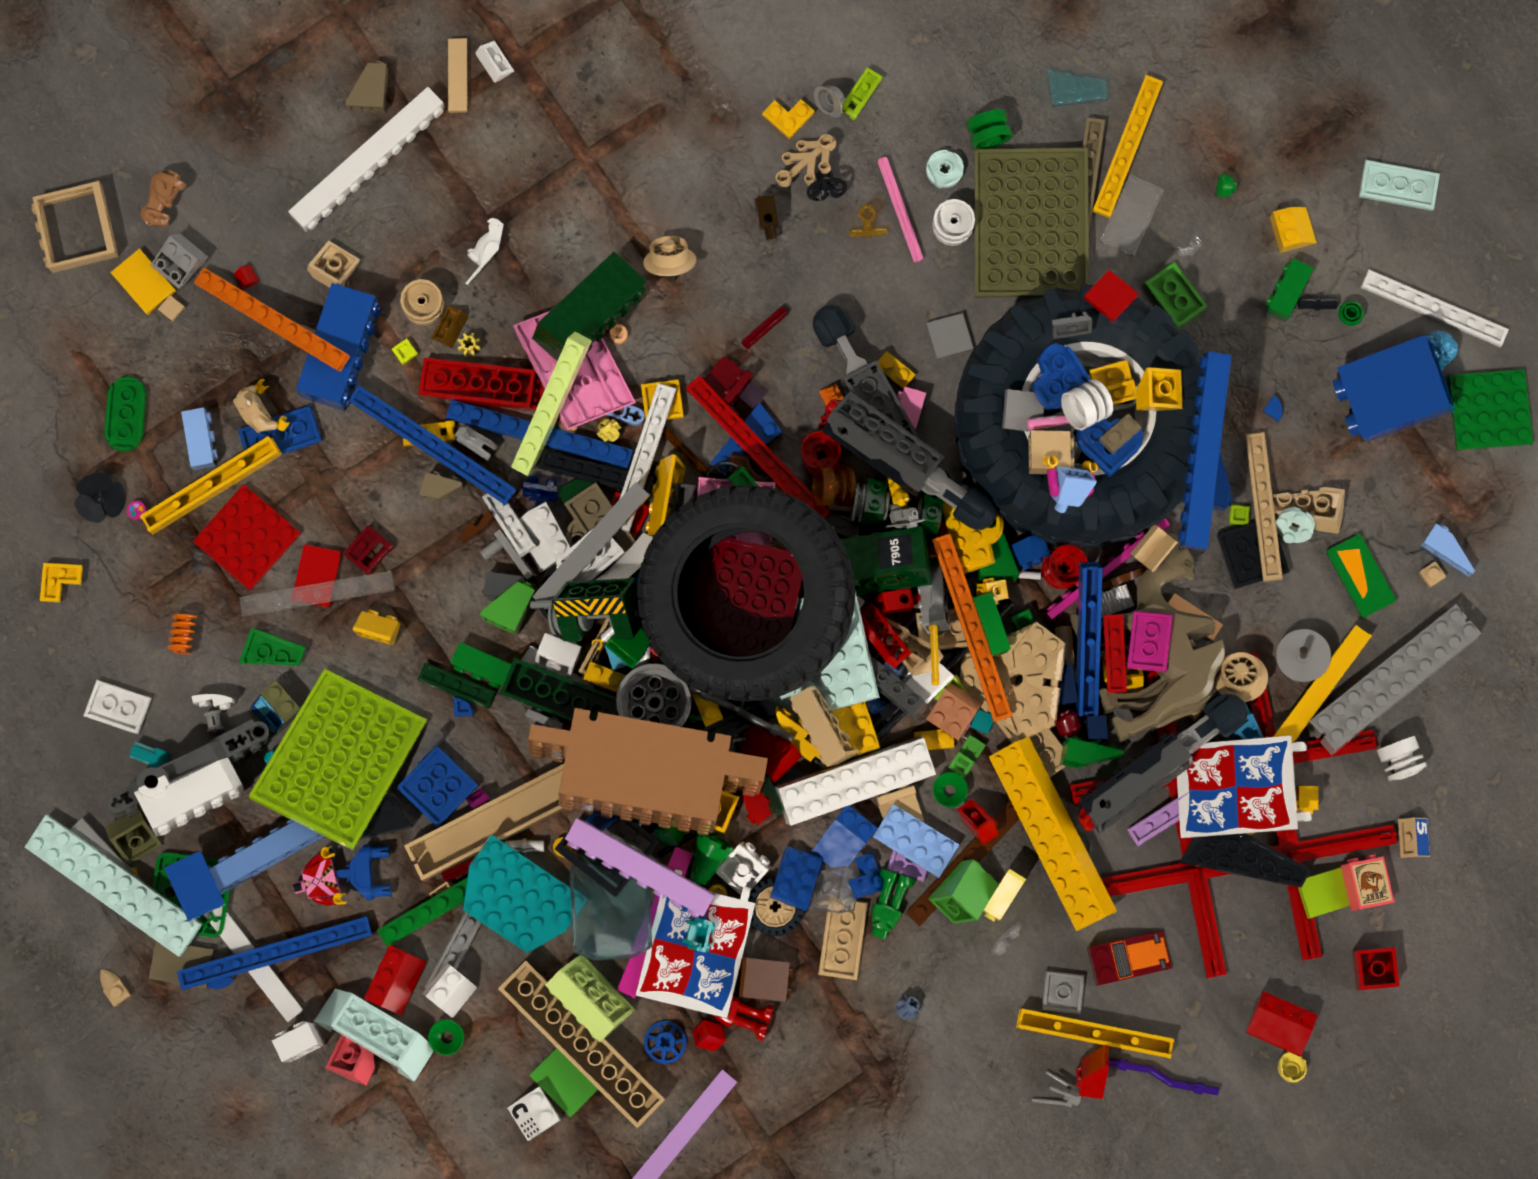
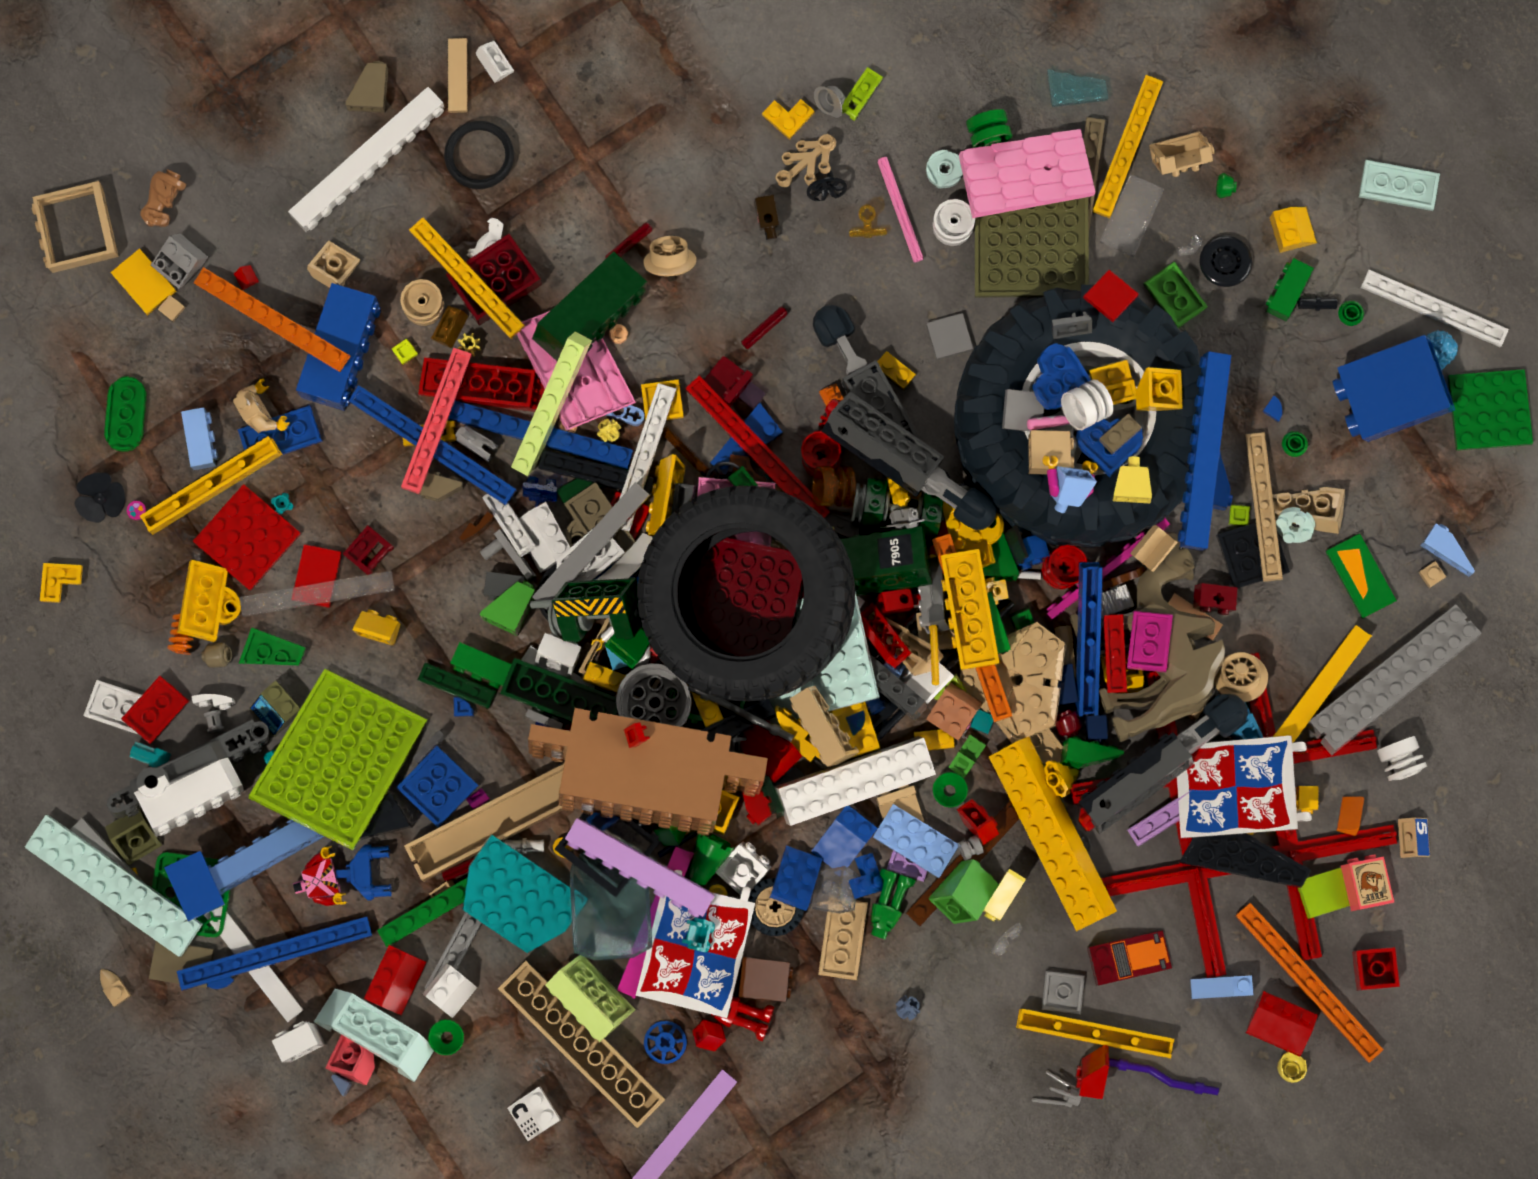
bright green tile [529,1048,598,1117] -> none
bright pink slope [897,386,926,430] -> none
light grey piece [1276,629,1331,682] -> none
none -> red tile [121,676,189,744]
none -> yellow plate [177,560,241,642]
none -> dark tan head [201,642,232,668]
none -> teal plate [271,493,293,515]
none -> sand blue slope [331,1074,352,1096]
none -> coral plate [401,347,472,495]
none -> yellow tile [409,218,525,339]
none -> black tyre [444,121,514,189]
none -> dark red slope [446,234,542,326]
none -> dark red axle [605,222,652,258]
none -> red tile [624,722,650,748]
none -> tile [846,710,865,736]
none -> yellow plate [941,549,1000,670]
none -> light grey wheel [957,835,983,861]
none -> bright pink piece [959,129,1095,218]
none -> clear smoke piece [1004,525,1029,566]
none -> yellow rock [1044,760,1079,797]
none -> light yellow torso [1113,456,1152,503]
none -> tan piece [1149,131,1214,177]
none -> light blue slope [1190,975,1253,999]
none -> dark red brick [1193,583,1238,615]
none -> black wheel [1199,236,1252,287]
none -> orange plate [1235,903,1384,1063]
none -> green cone [1282,431,1308,457]
none -> orange slope [1336,796,1364,836]

